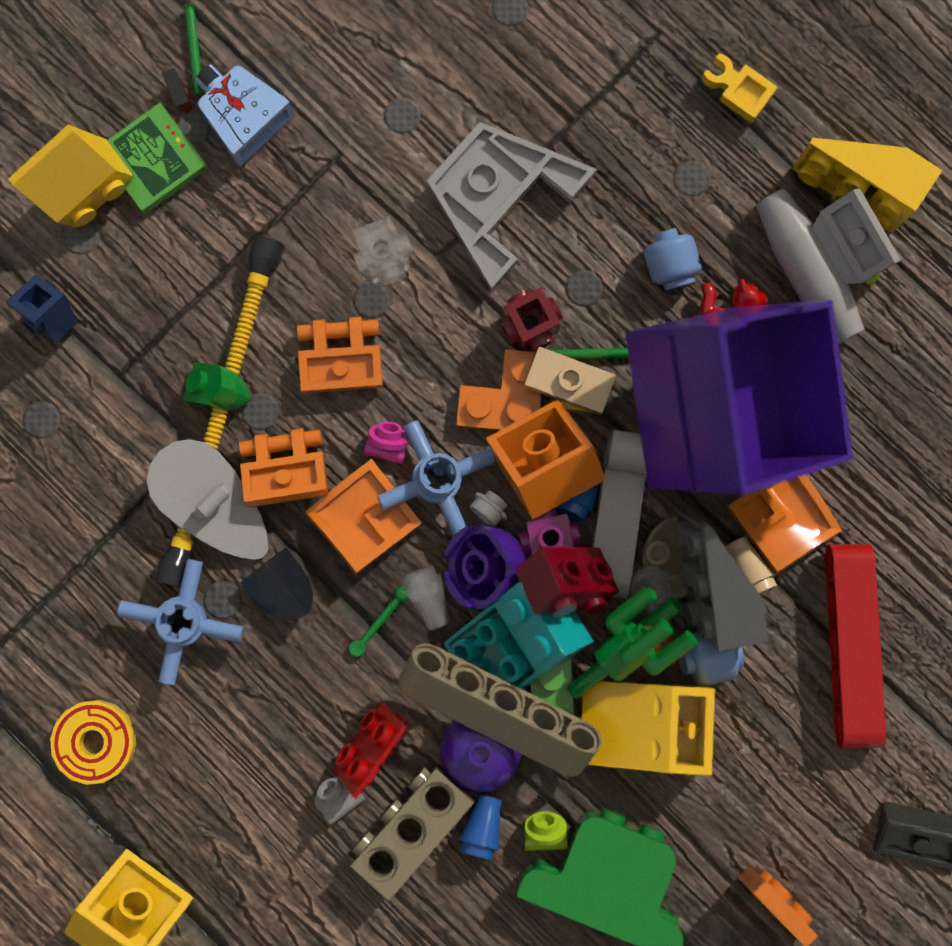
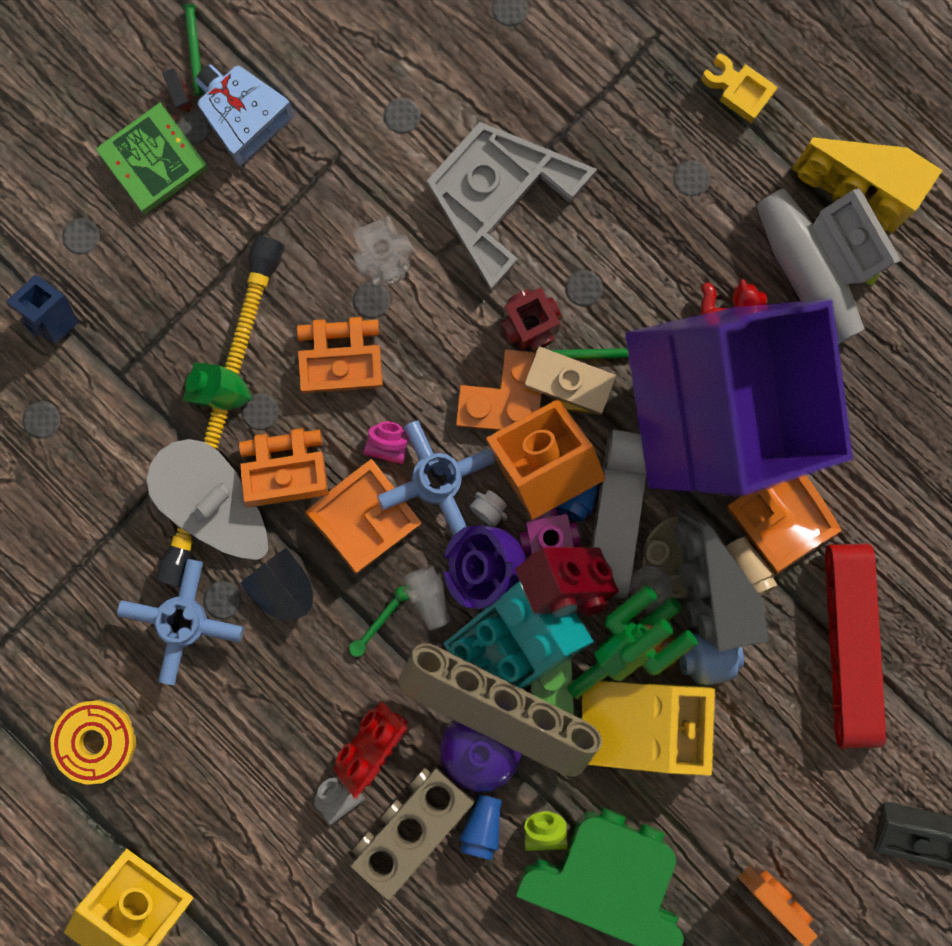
yellow slope [8,124,134,228] -> none
medium blue head [644,228,702,291] -> none

